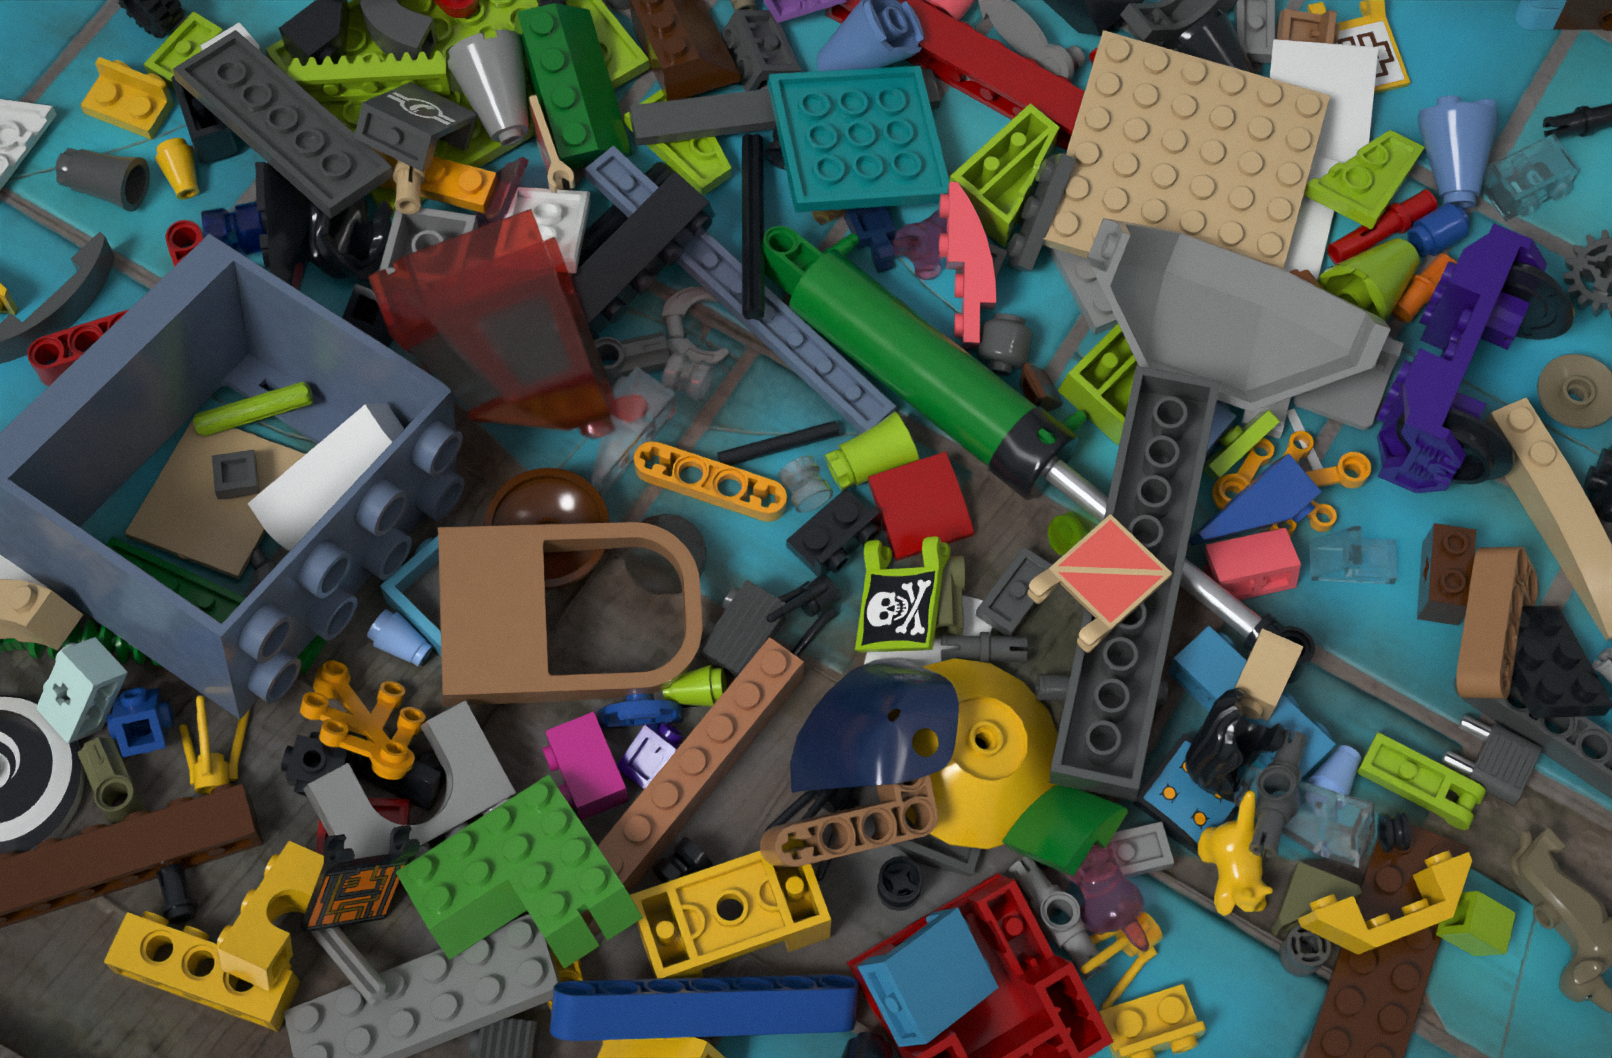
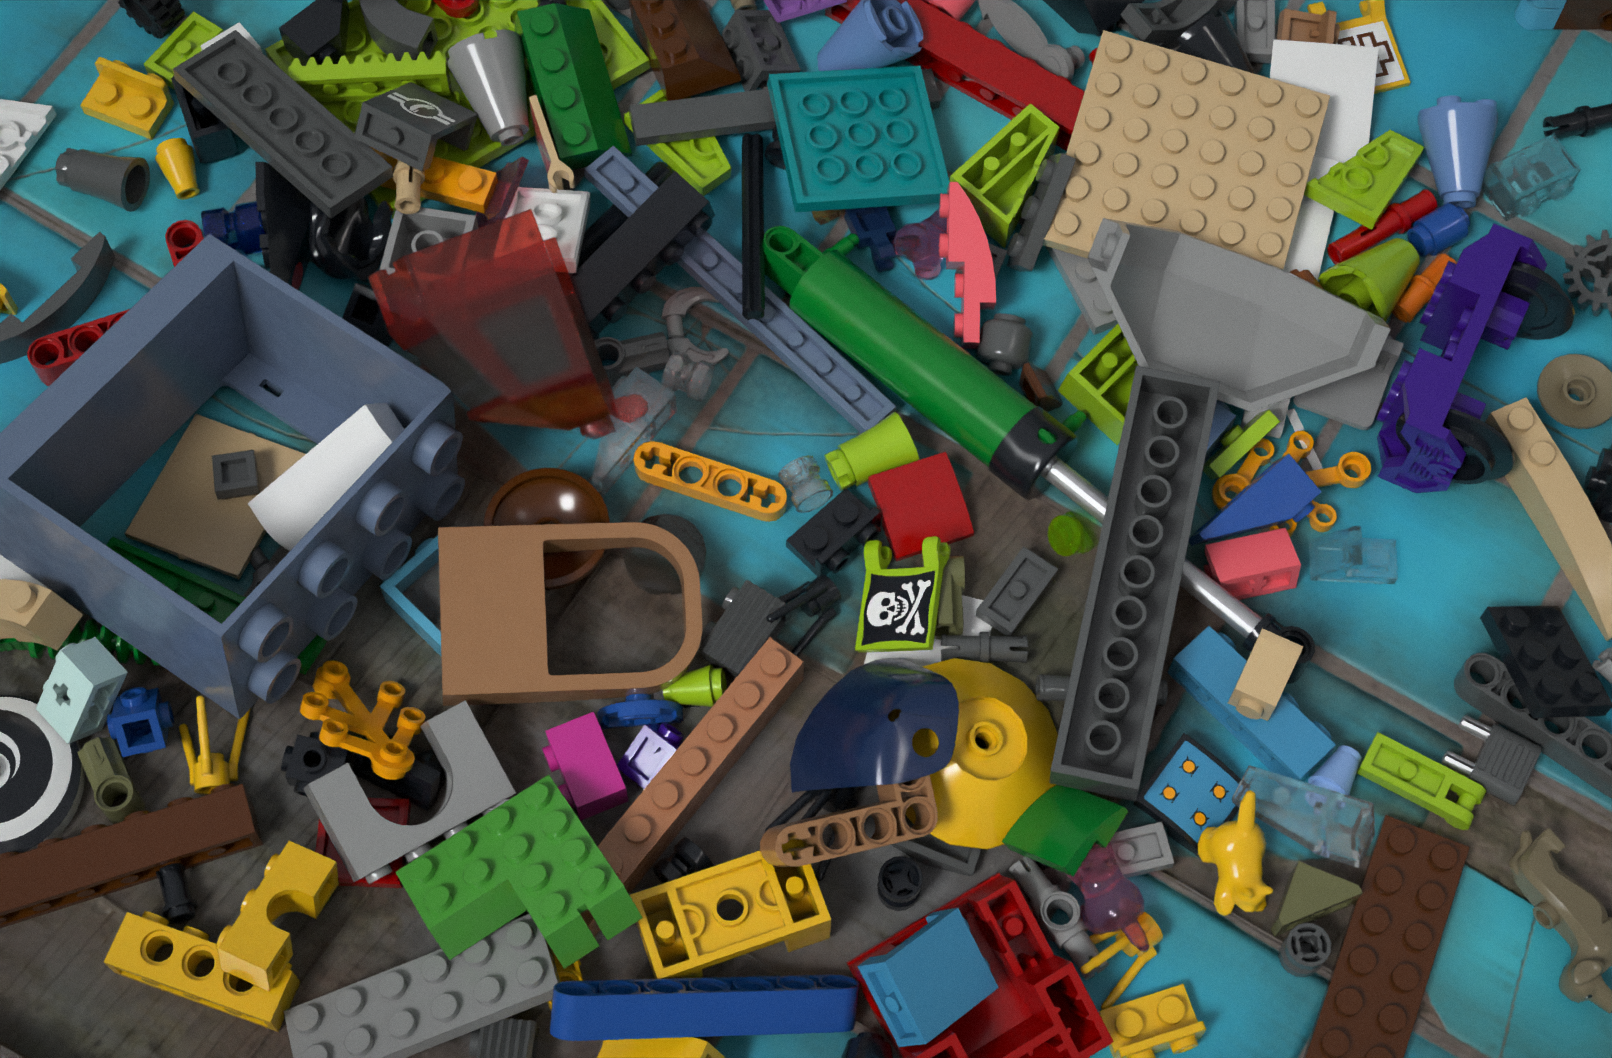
lime axle [193,382,313,436] -> none
flag [300,825,420,932] -> none
light grey axle [310,927,390,1006] -> none
light blue cone [367,609,433,667] -> none
black bar [717,421,839,466] -> none
flag [1027,514,1173,653] -> none
black hair [1185,688,1286,803] -> none
dark grey pin [1249,730,1308,858] -> none
yellow slope [1298,850,1472,955] -> none
black bush [1377,811,1411,853] -> none
reddish brown brick [1417,523,1476,626] -> none
lime brick [1436,891,1516,956] -> none
medium nougat beam [1456,546,1538,699] -> none

